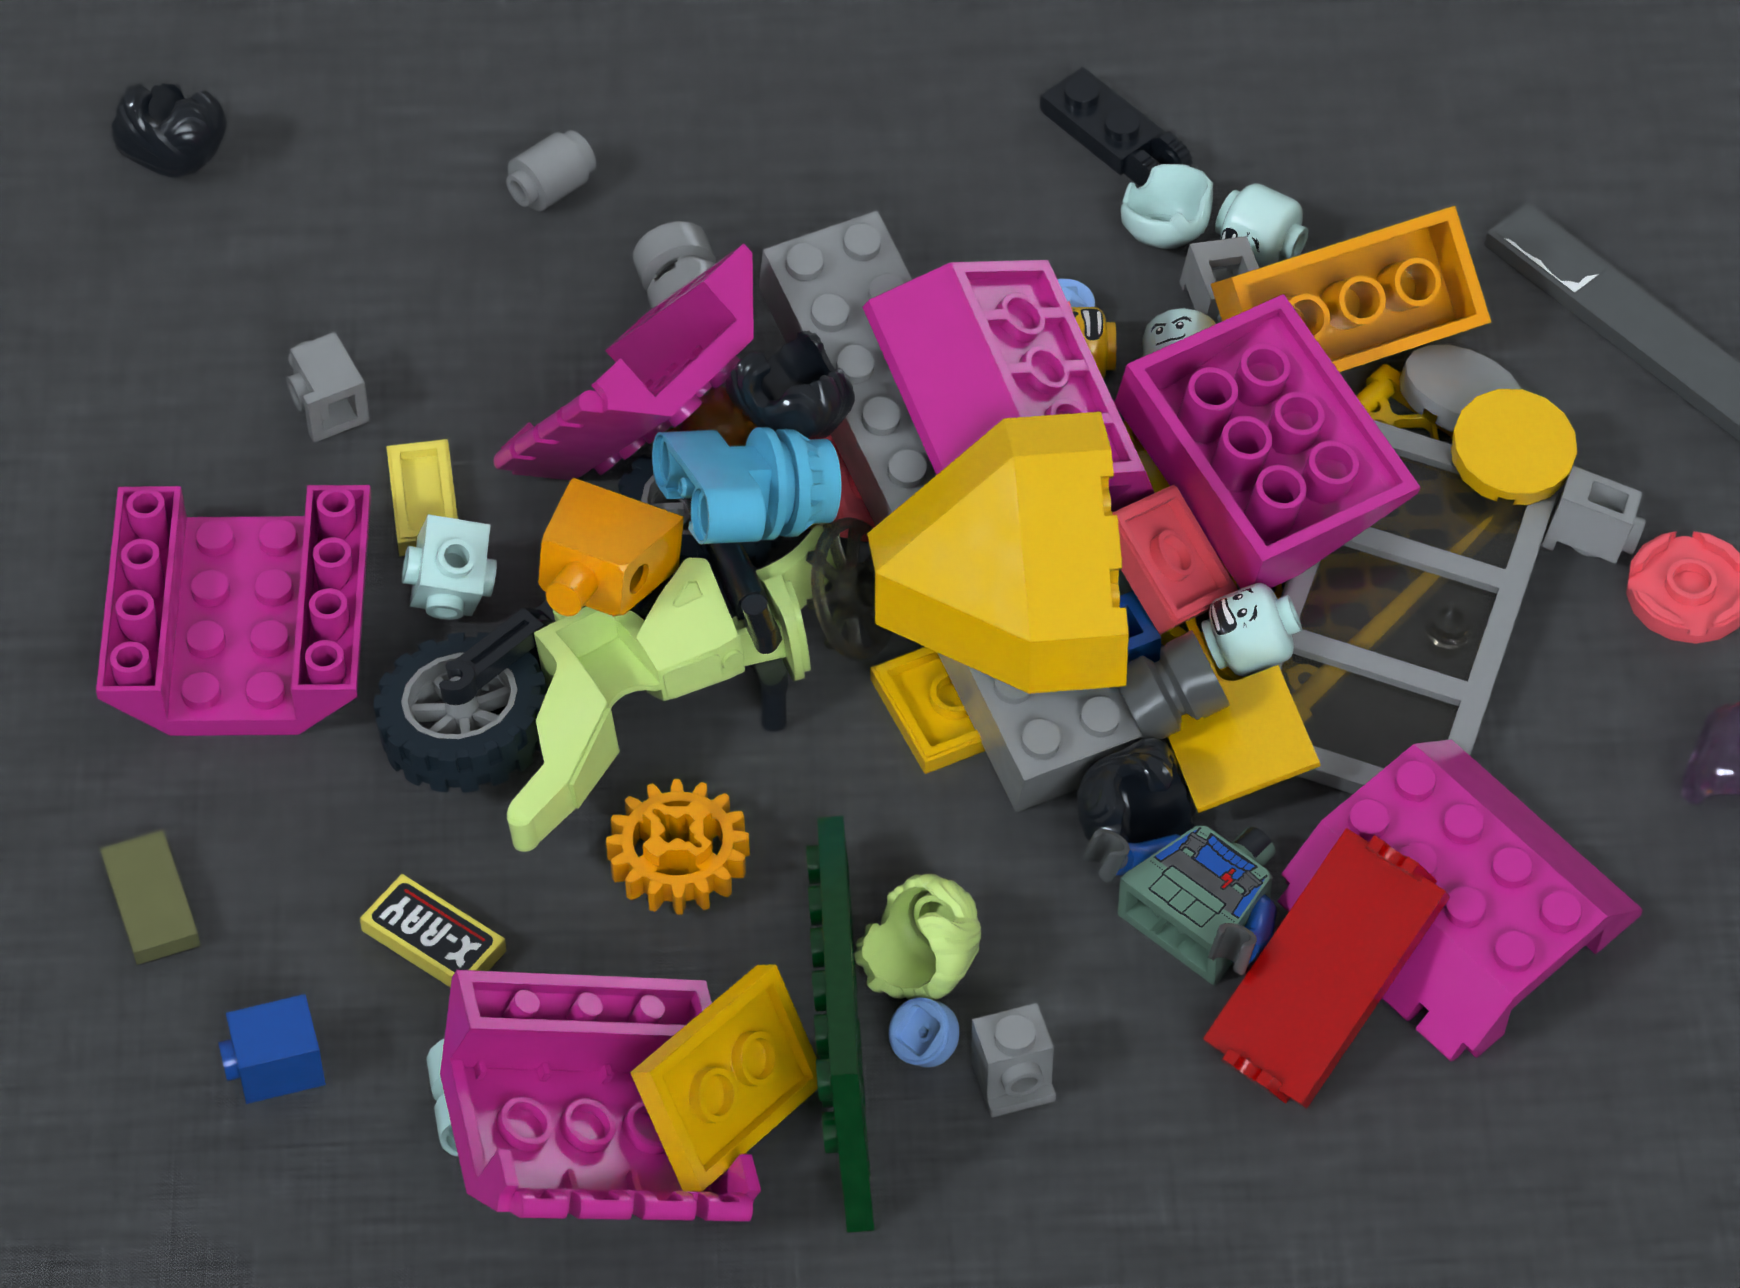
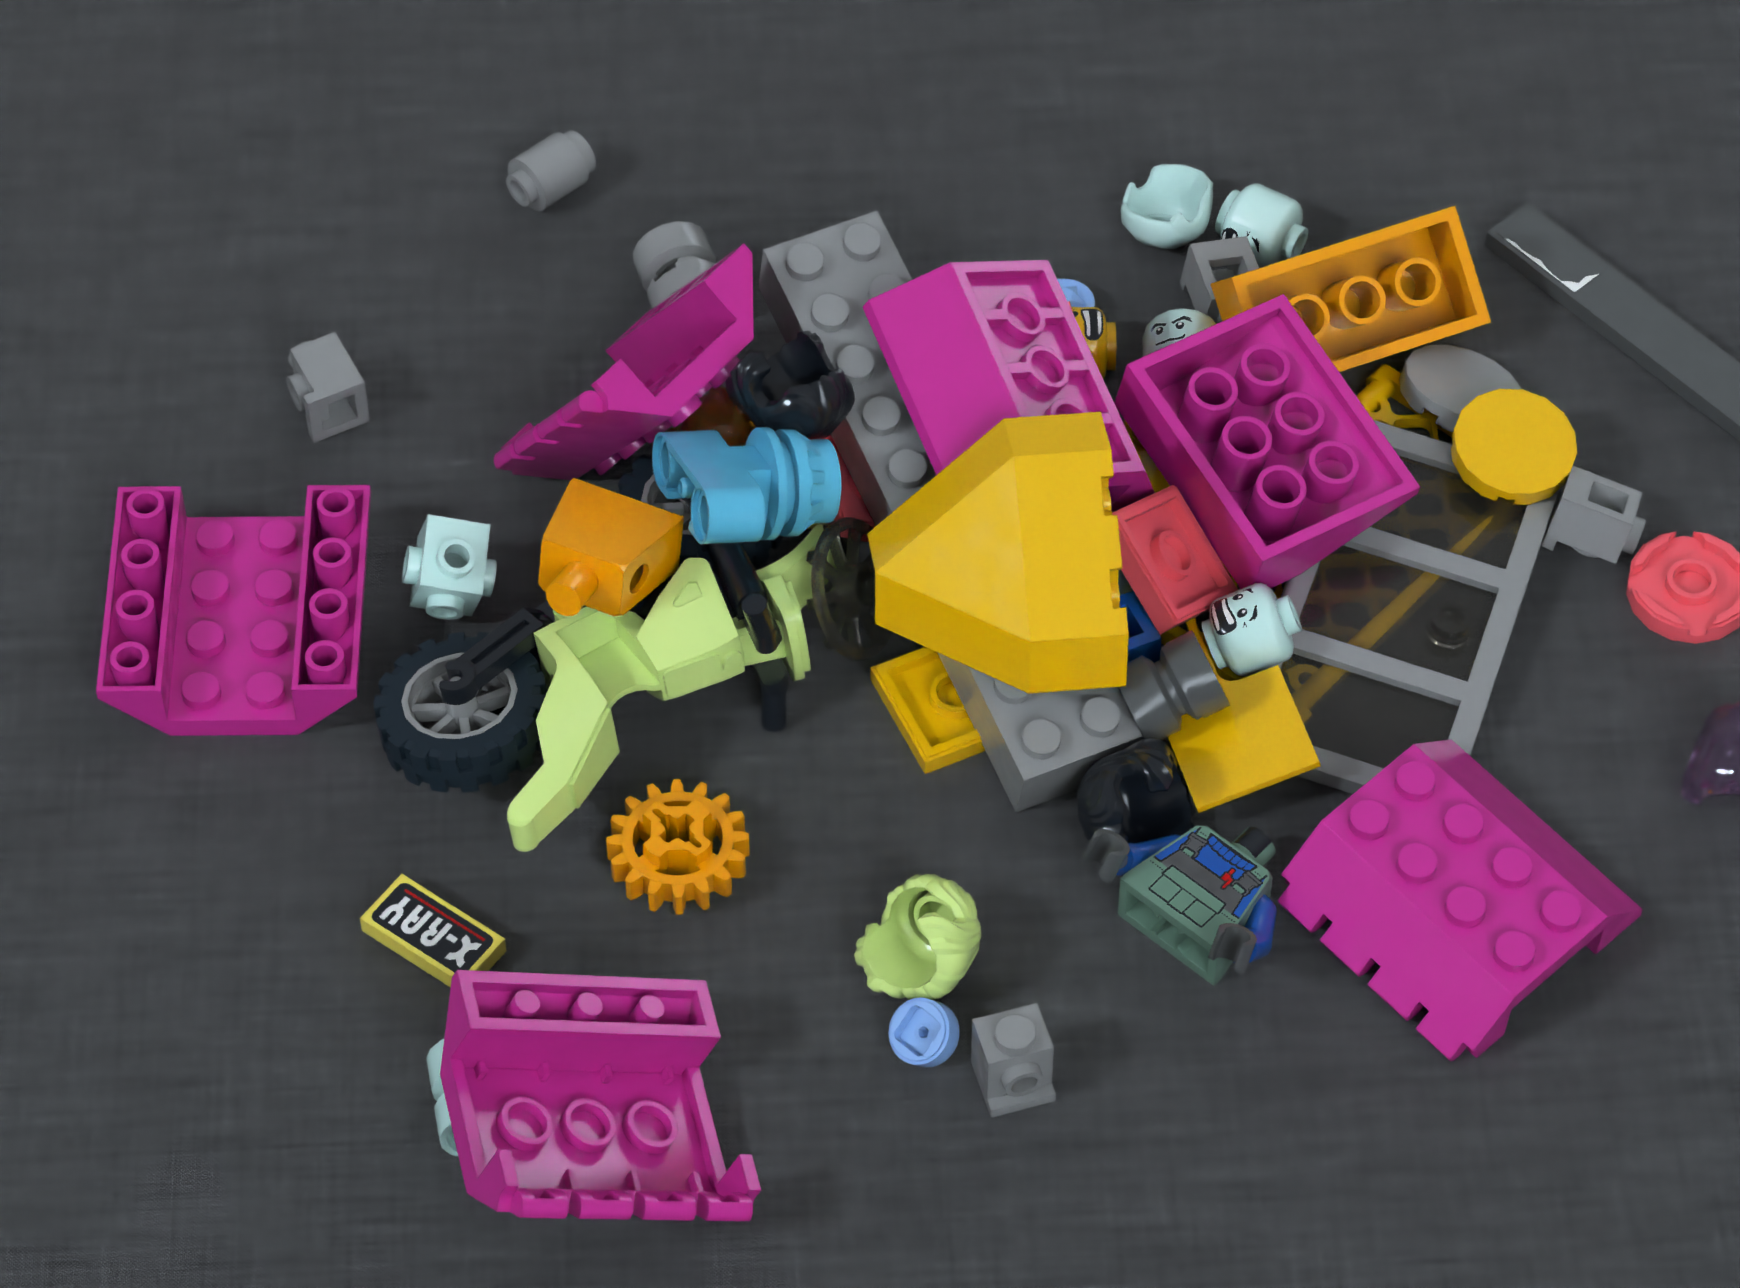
olive tile [100,830,201,965] -> none
black hair [111,83,227,178] -> none
blue brick [218,994,326,1104] -> none
light yellow tile [386,439,458,556] -> none
yellow plate [630,964,818,1192] -> none
dark green wing [806,815,875,1233] -> none
black hinge [1040,67,1193,186] -> none
red brick [1203,828,1450,1110] -> none

